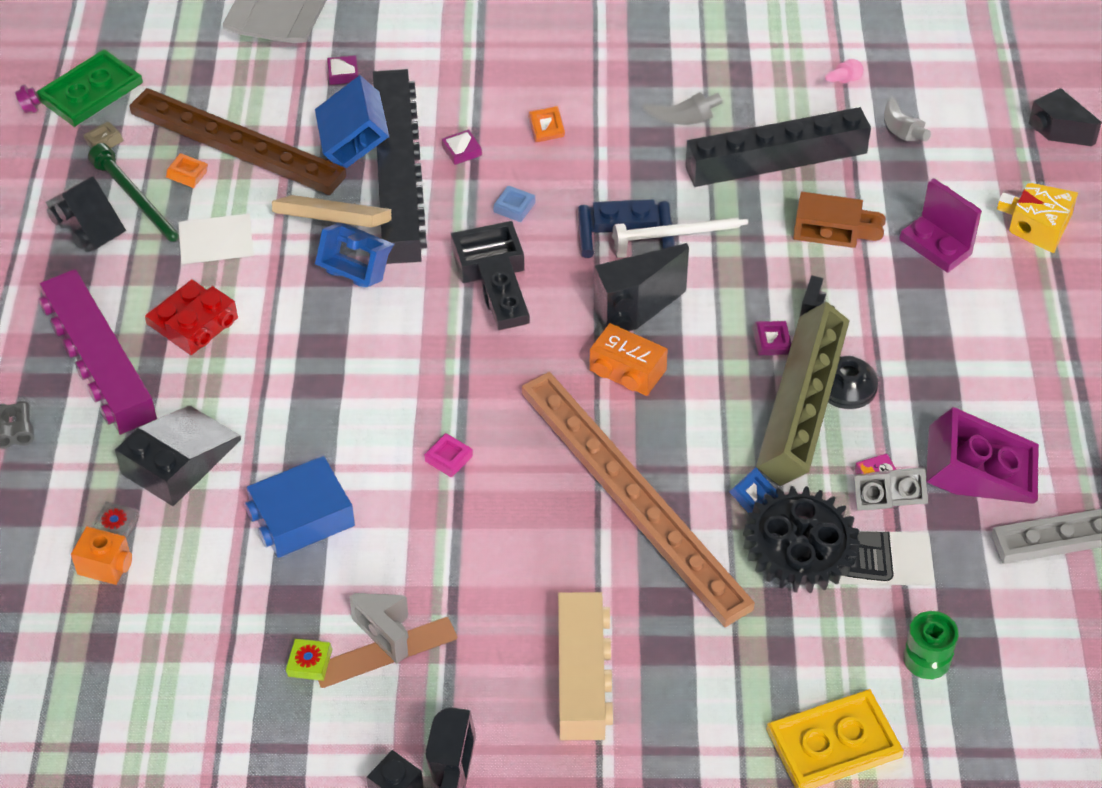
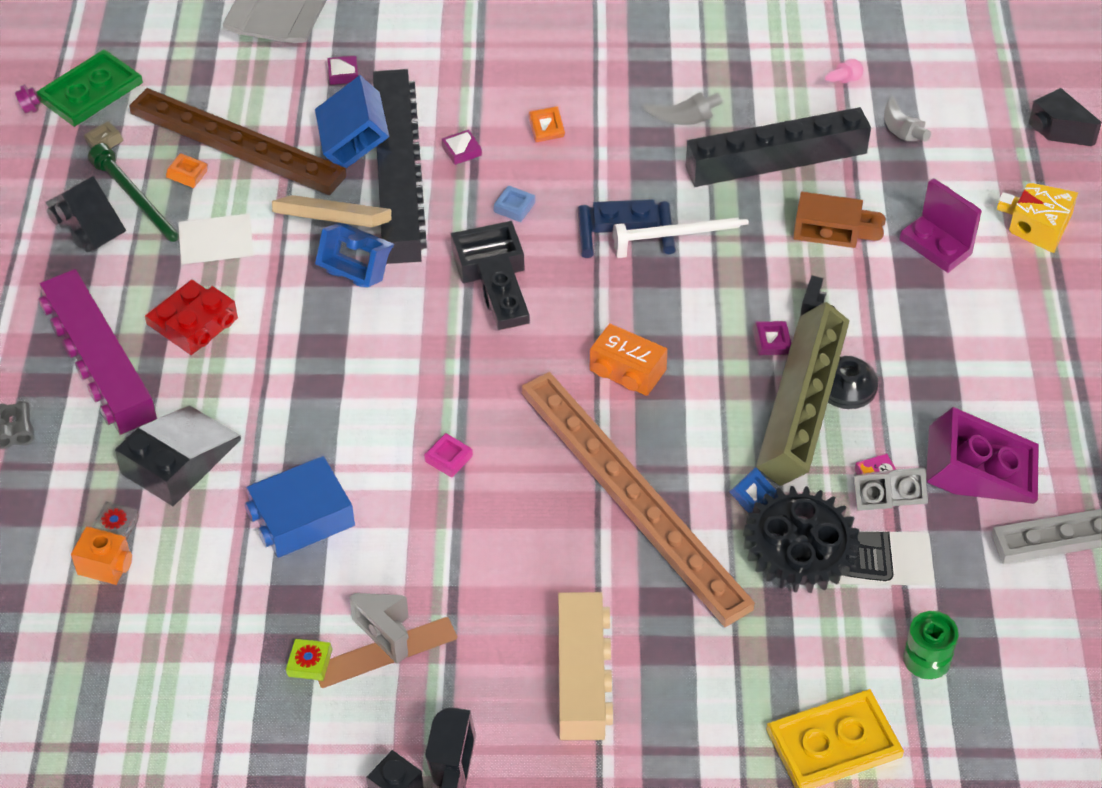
black slope [594,243,689,331] -> none

